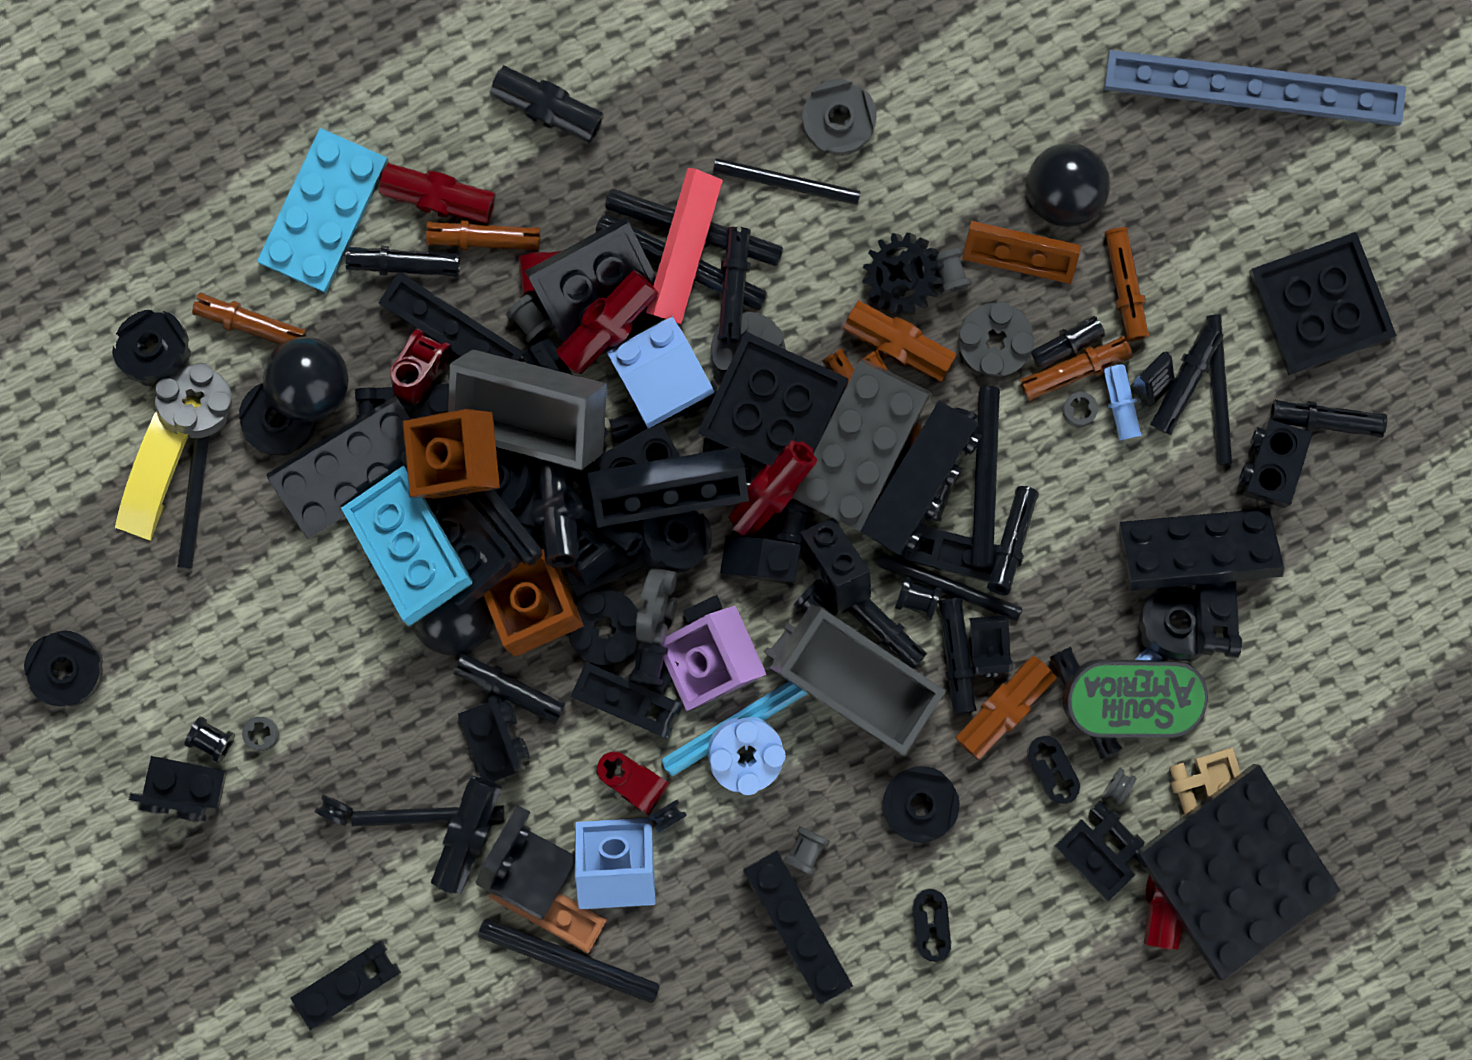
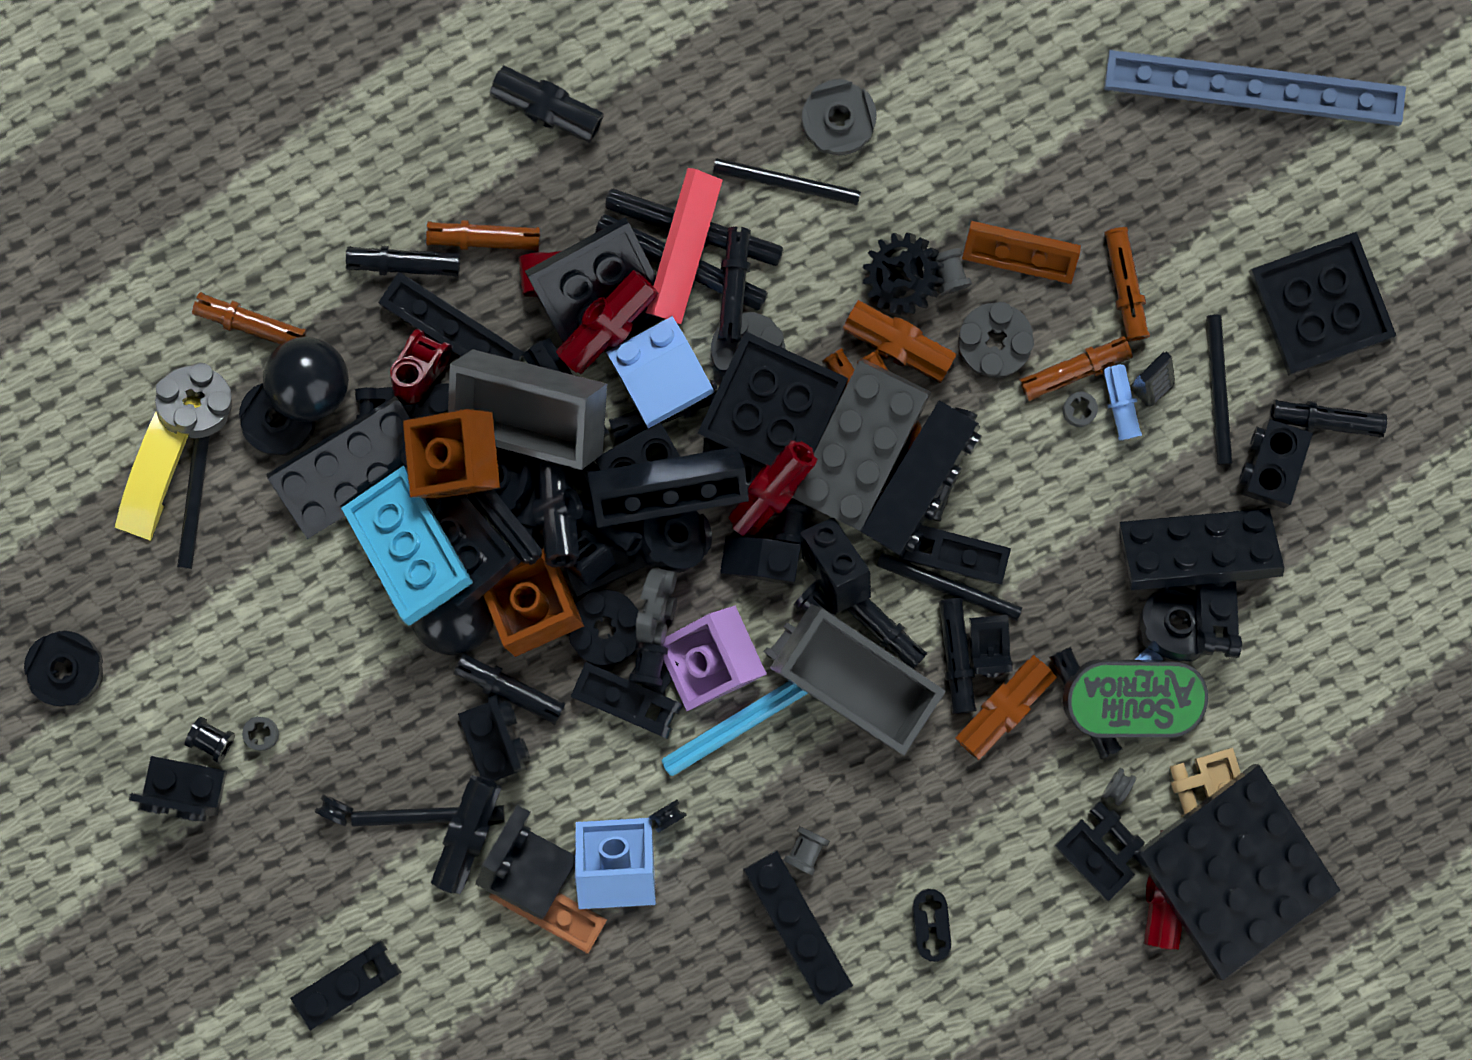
black plate [112,309,191,386] -> none
medium azure plate [257,128,389,294] -> none
dark red piece [379,163,496,225] -> none
black axle [478,919,660,1003] -> none
dark grey bush [505,294,554,344] -> none
dark red piece [597,752,670,815] -> none
black tile [683,595,723,624] -> none
light blue plate [708,717,786,795] -> none
black plate [883,766,960,843] -> none
black bush [895,576,942,621] -> none
black axle [972,386,1000,569] -> none
black pin [987,486,1039,596] -> none
black piece [1026,143,1110,227] -> none
black beam [1027,736,1080,804] -> none
black axle [1031,316,1105,368] -> none
black pin [1149,324,1224,436] -> none

